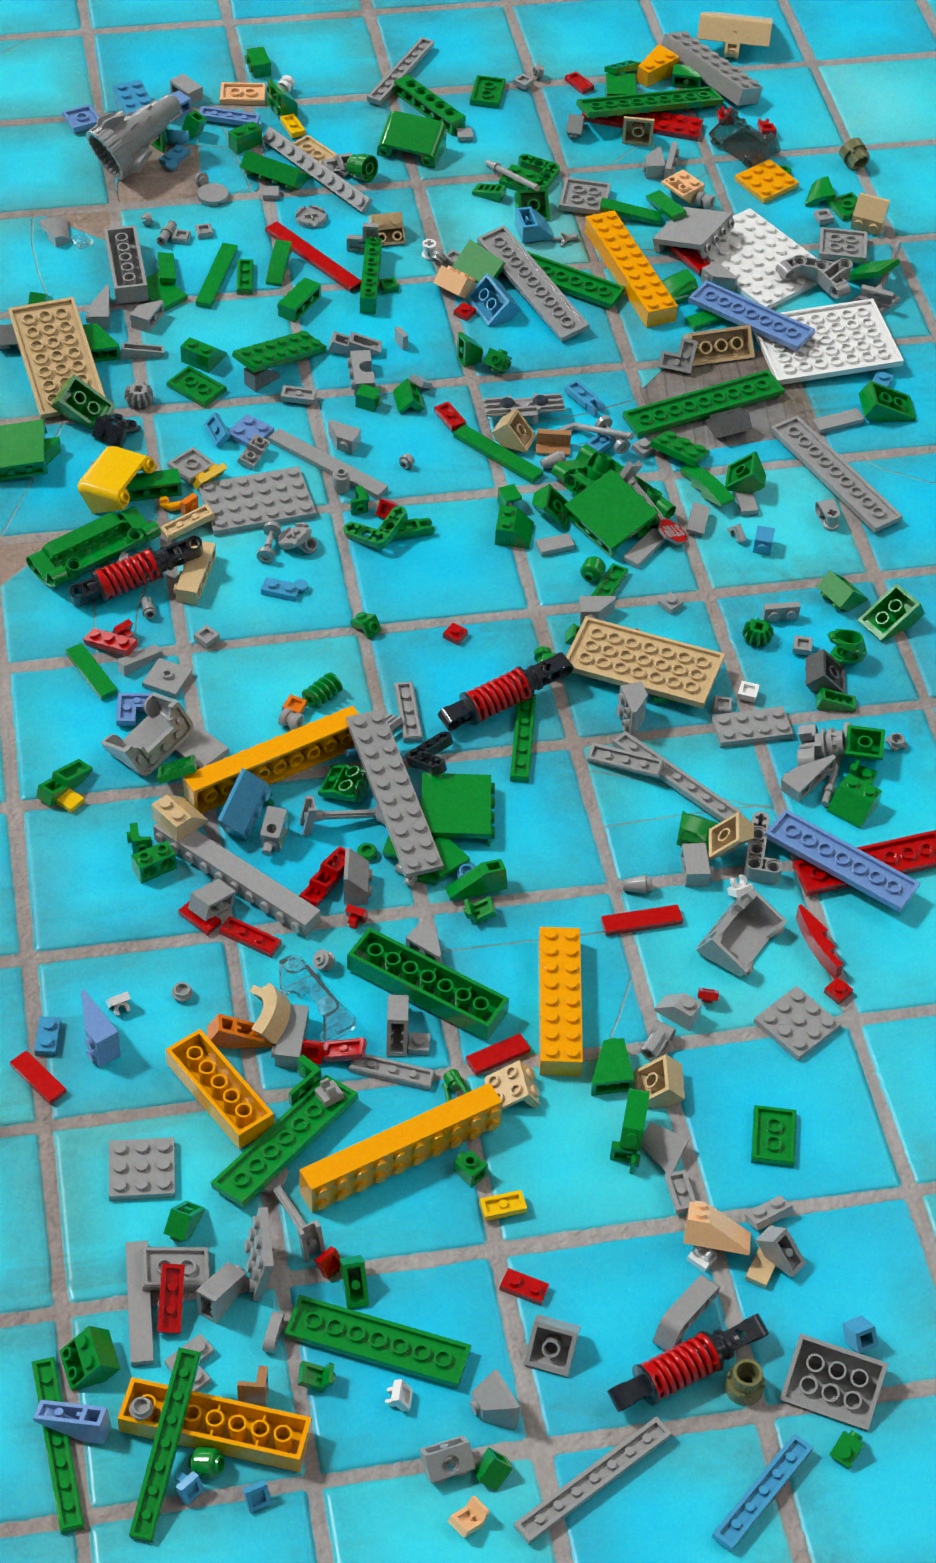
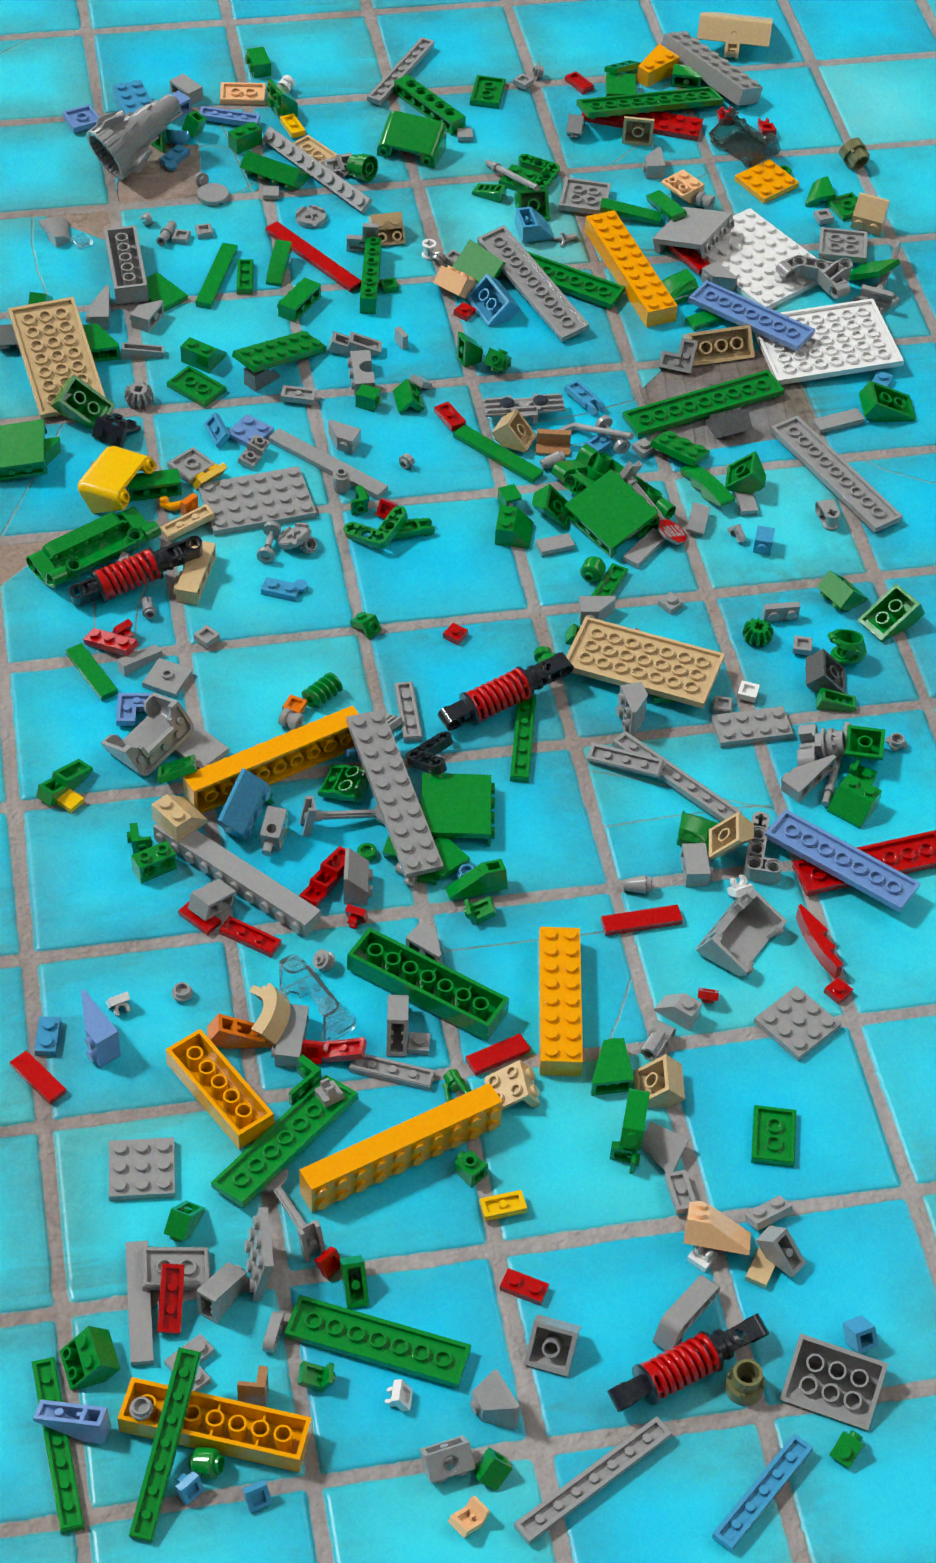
green tile [157,252,176,284] -> none
light grey plate [664,142,680,179] -> none

